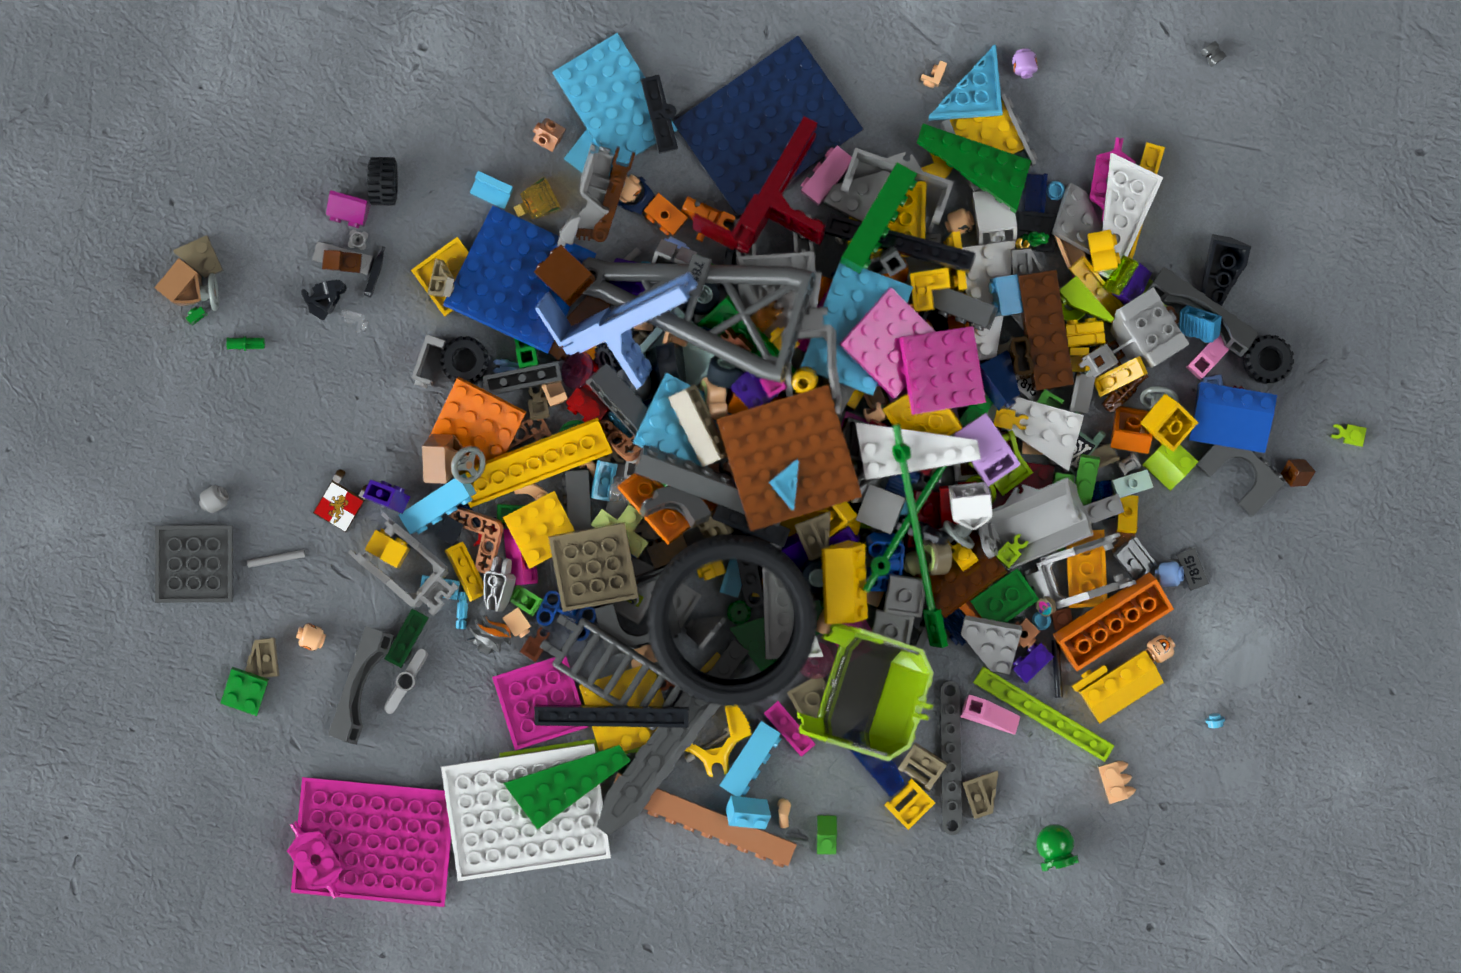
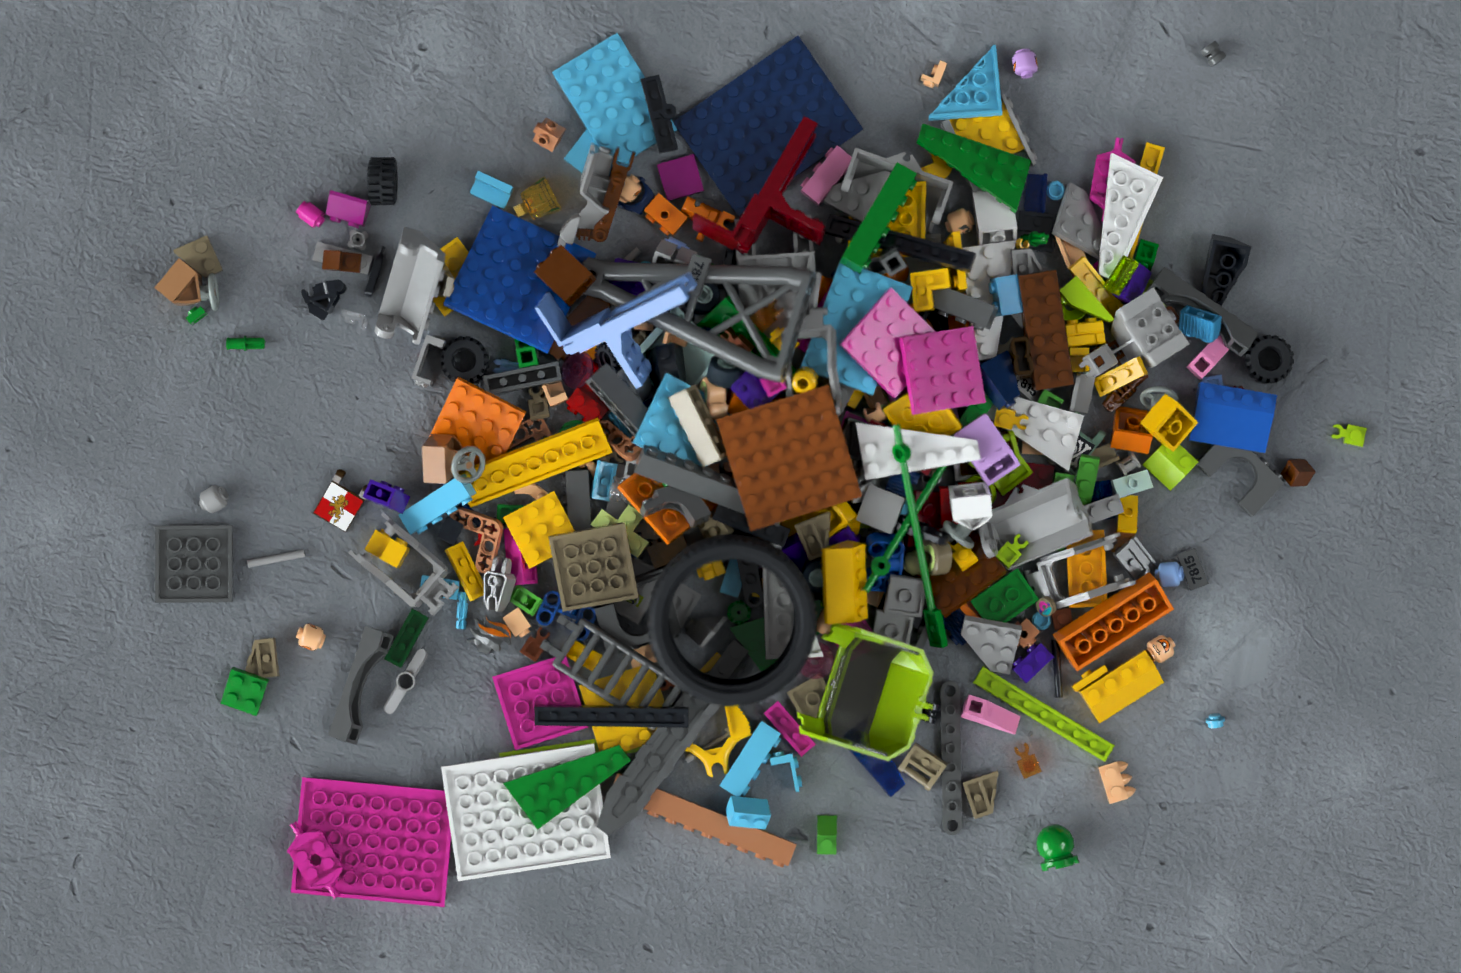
medium azure tile [769,459,799,510] -> none
light nougat arm [777,798,791,828] -> none
yellow plate [884,778,935,830] -> none
yellow brick [1087,230,1121,273] -> none
none -> dark pink brick [296,201,325,228]
none -> light grey piece [375,227,445,345]
none -> yellow plate [566,640,603,671]
none -> magenta tile [657,154,704,201]
none -> medium azure bracket [770,751,803,792]
none -> black wheel [921,702,941,724]
none -> clear orange plate [1014,743,1042,779]
none -> green bracket [1134,239,1159,271]

